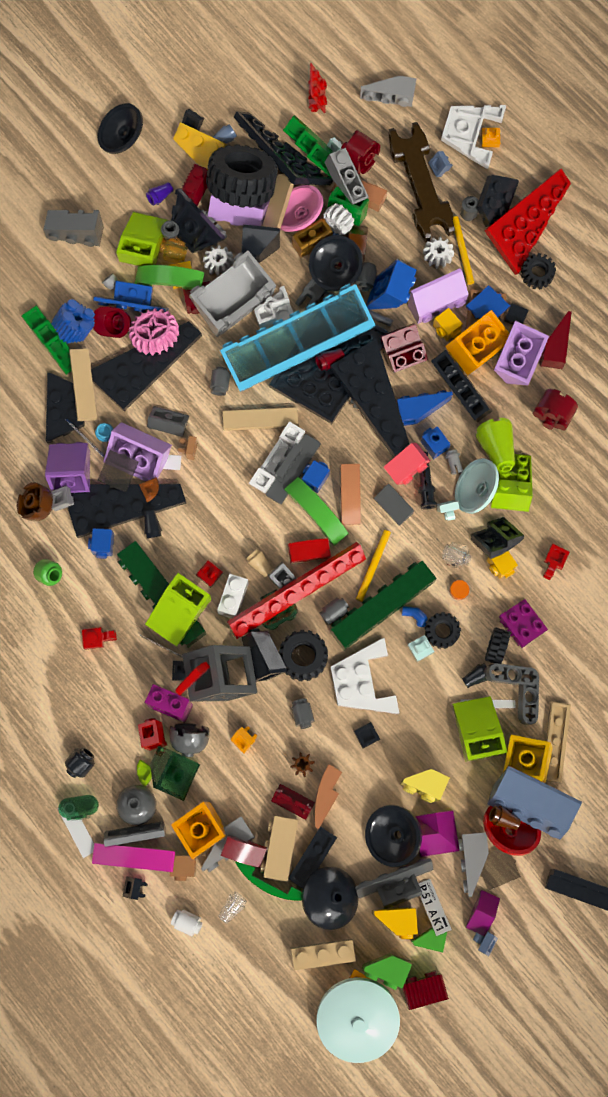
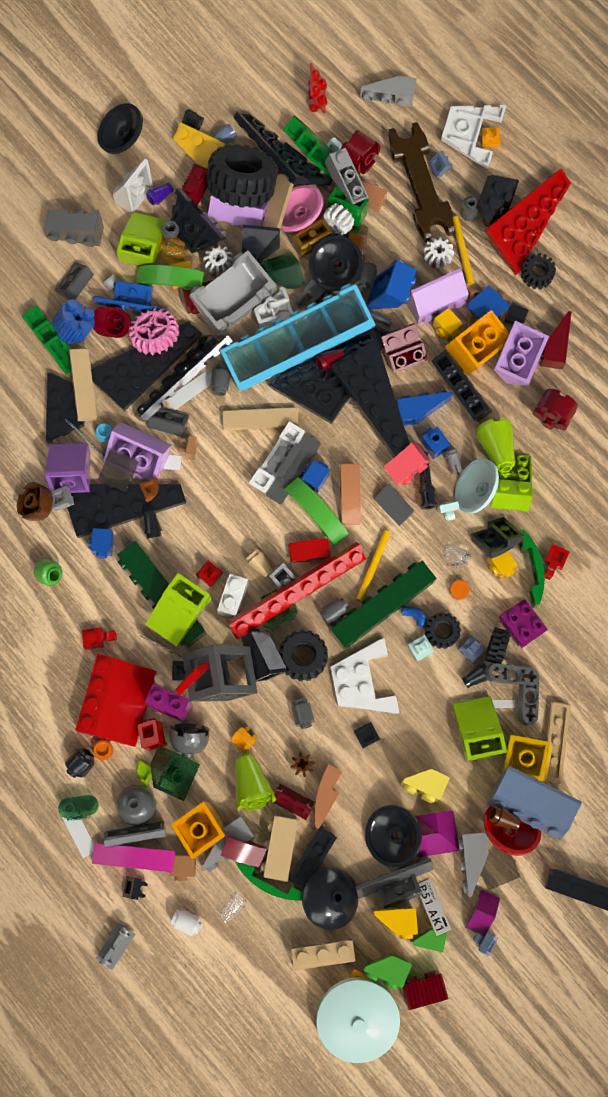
none -> dark grey slope [54,262,94,300]
none -> red slope [75,654,157,747]
none -> orange tile [93,740,113,760]
none -> light grey hinge [95,923,135,970]
none -> white slope [113,159,153,214]
none -> black wing [134,335,233,422]
none -> white sticker [167,370,211,410]
none -> lime cone [235,753,276,812]
none -> clear green slope [258,252,305,289]
none -> sand blue tile [458,636,486,663]
none -> green slope [519,530,545,608]

